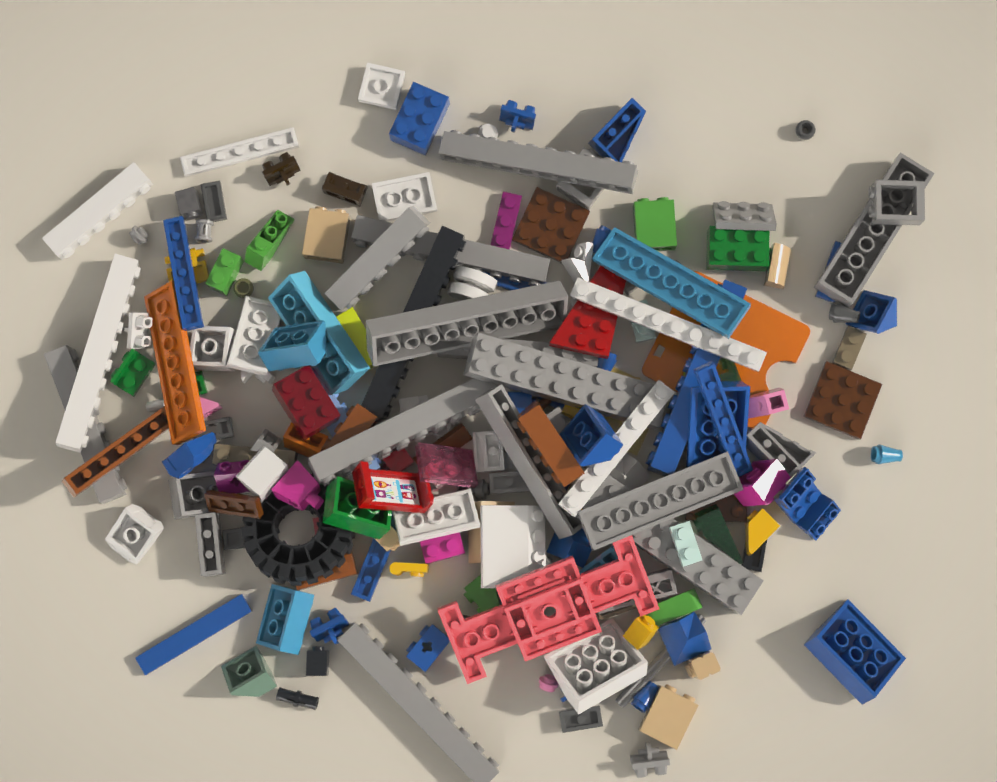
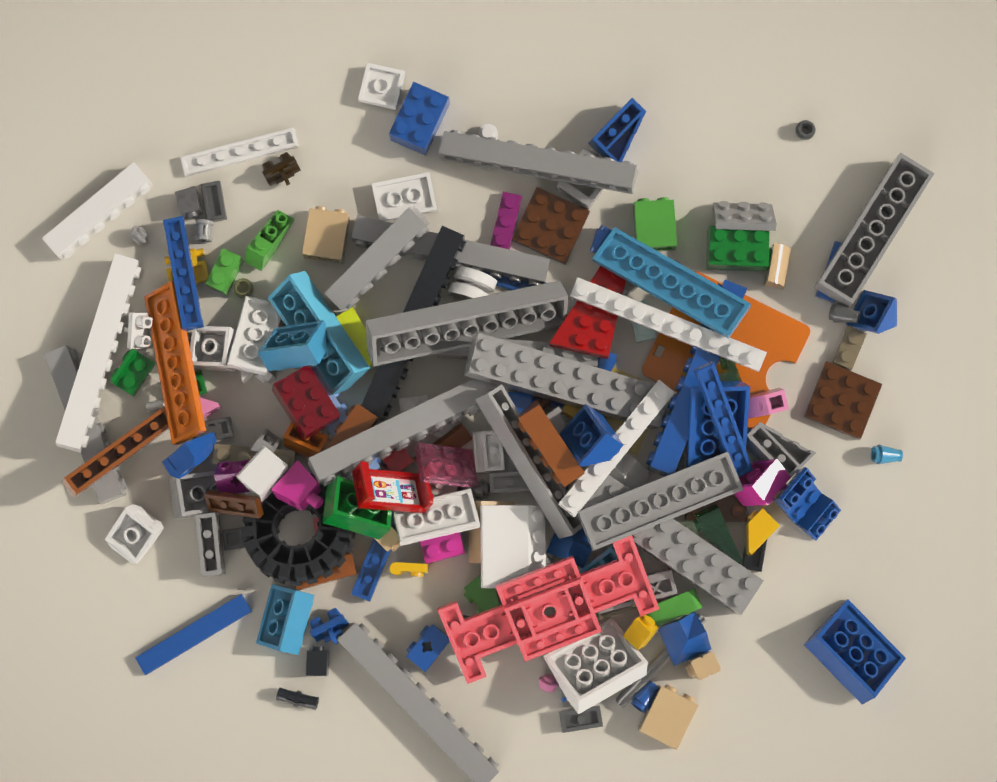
sand green slope [221,645,277,697] -> none
dark brown hinge [322,172,368,206] -> none
blue hips [499,100,536,133] -> none
white slope [561,242,594,283] -> none
light grey hips [630,742,670,778] -> none
light aqua plate [669,521,702,567] -> none
light grey window [868,180,925,225] -> none

